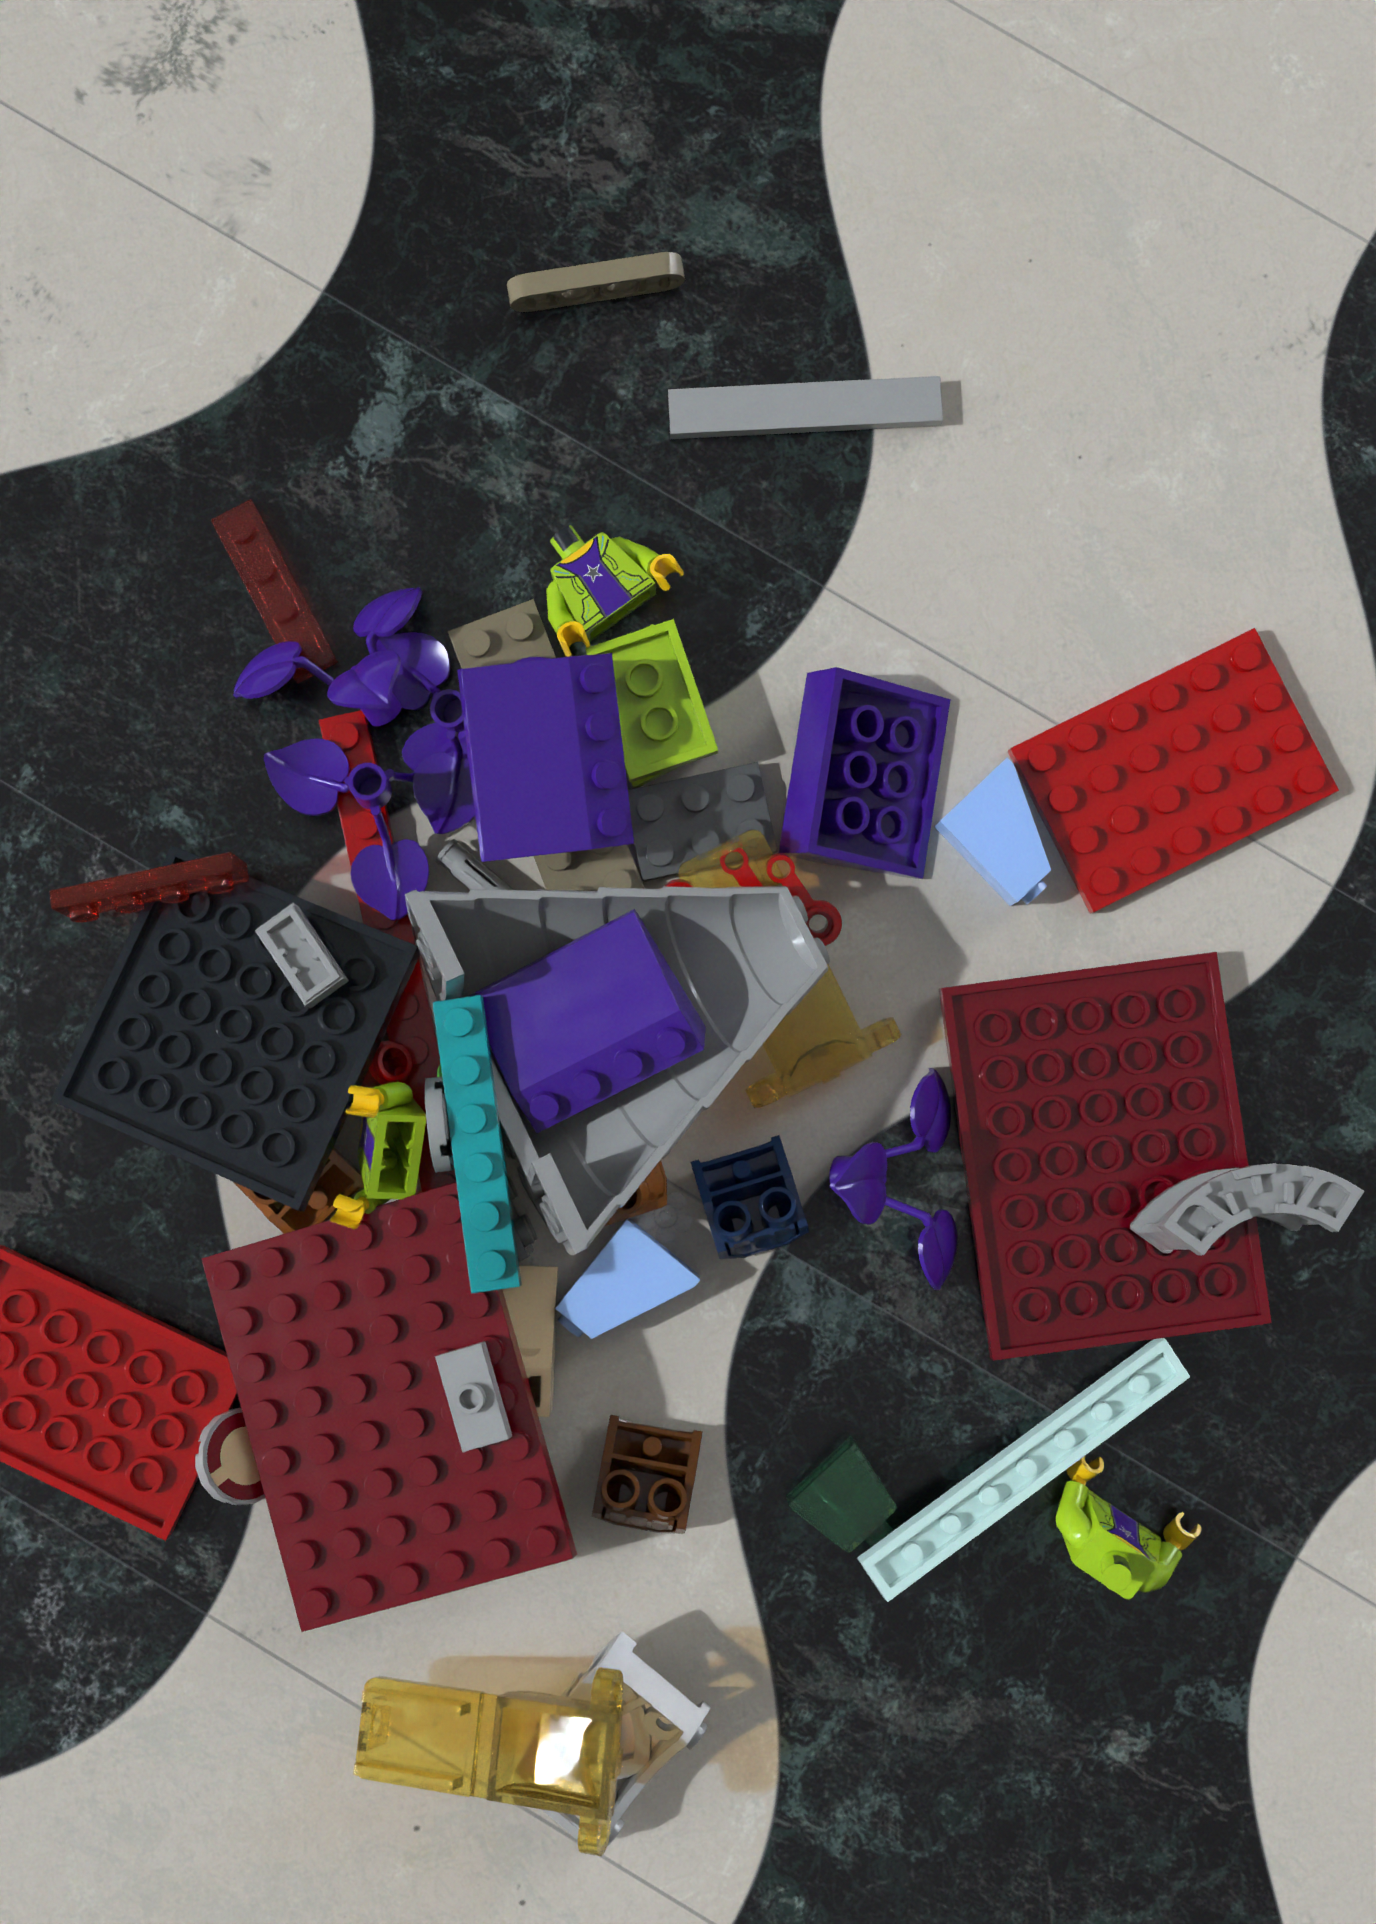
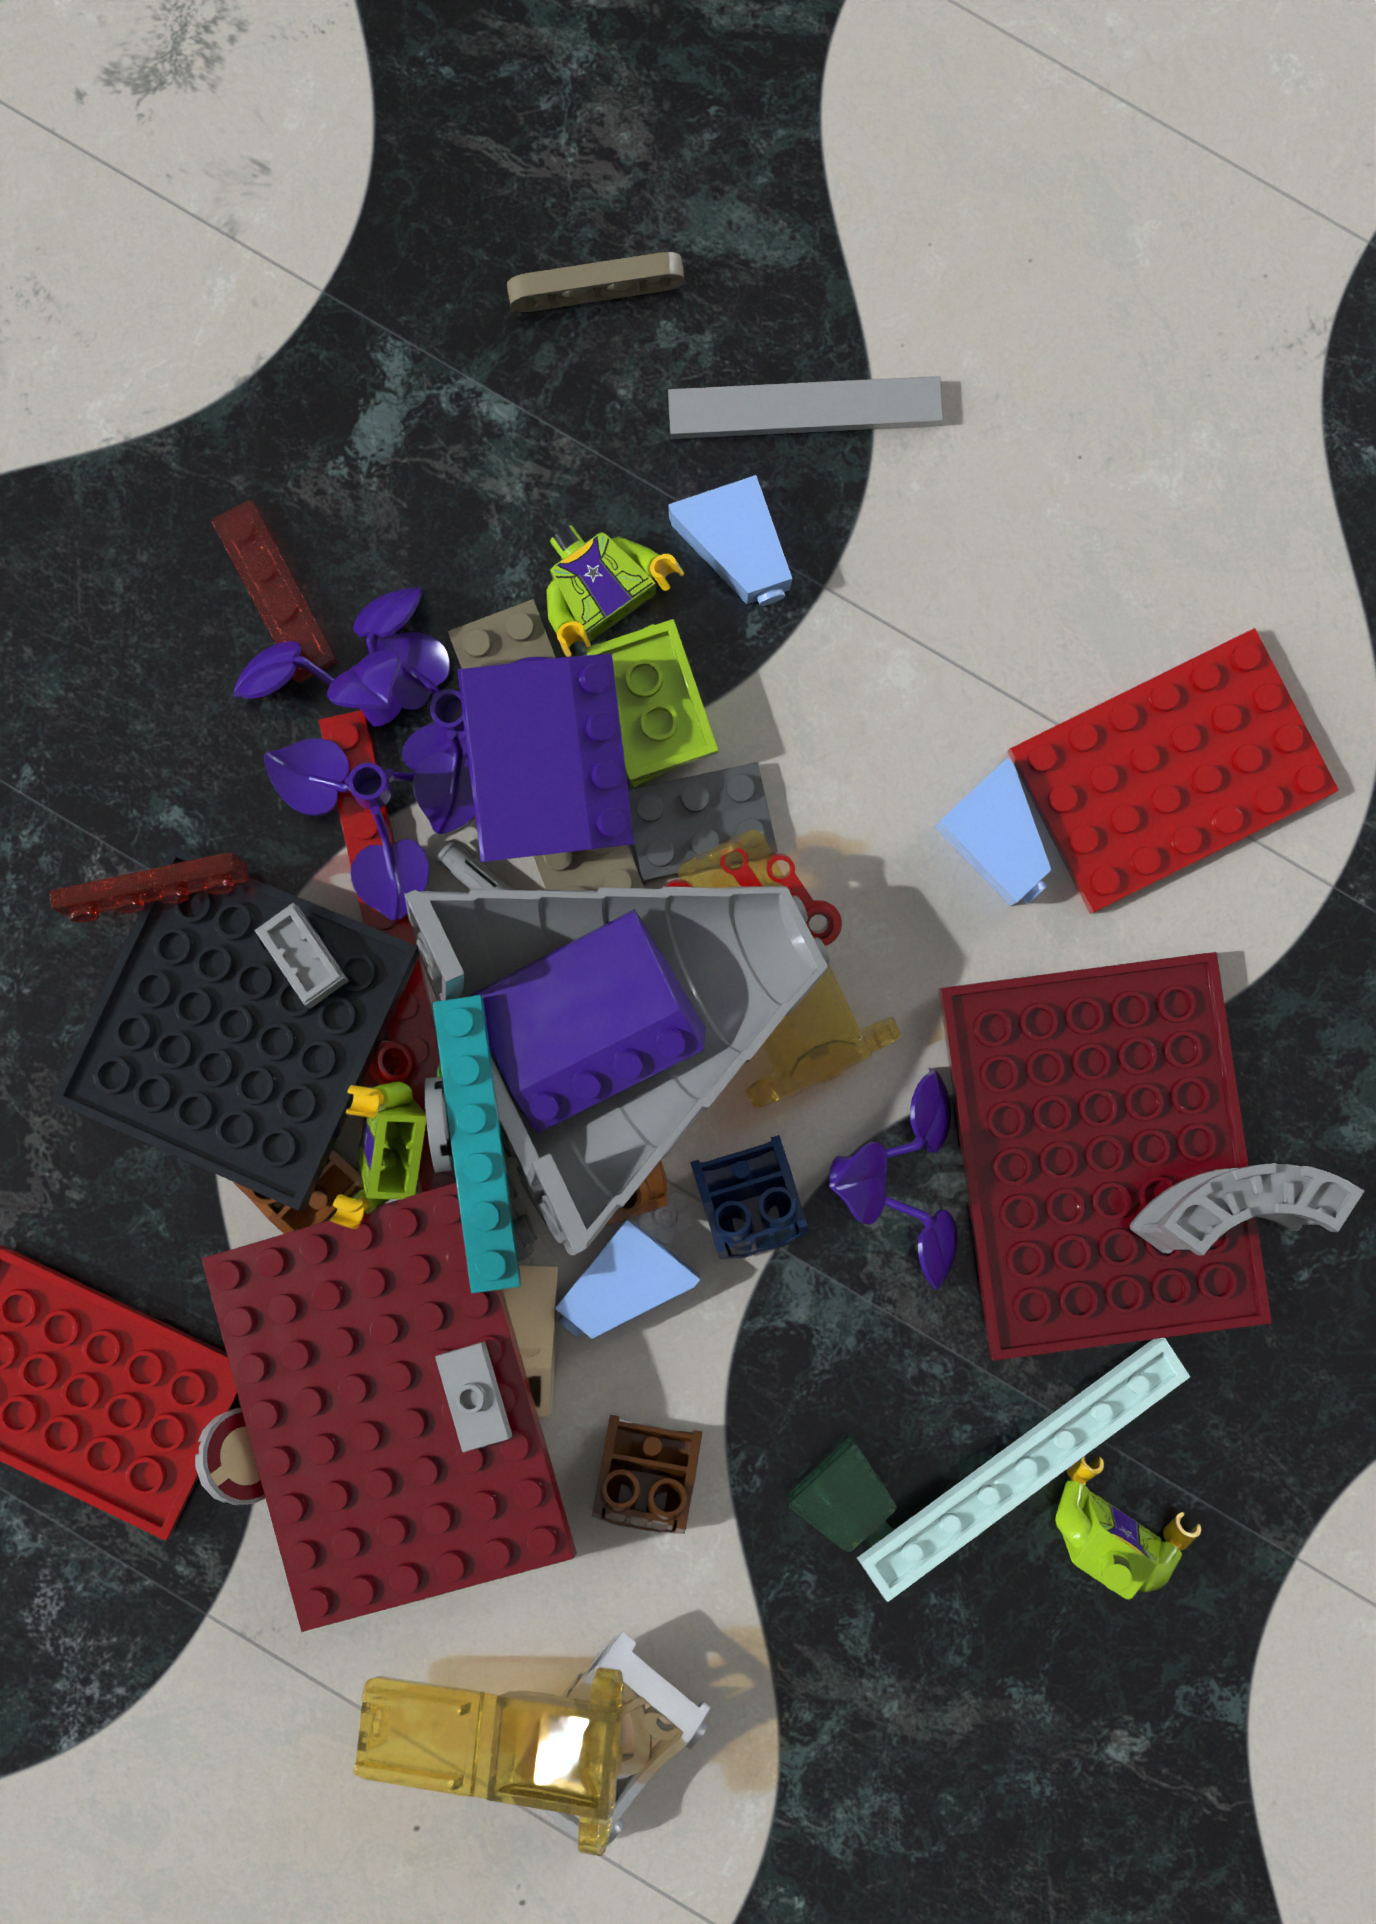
dark purple slope [778,667,951,879] -> none
none -> light blue slope [669,475,792,606]

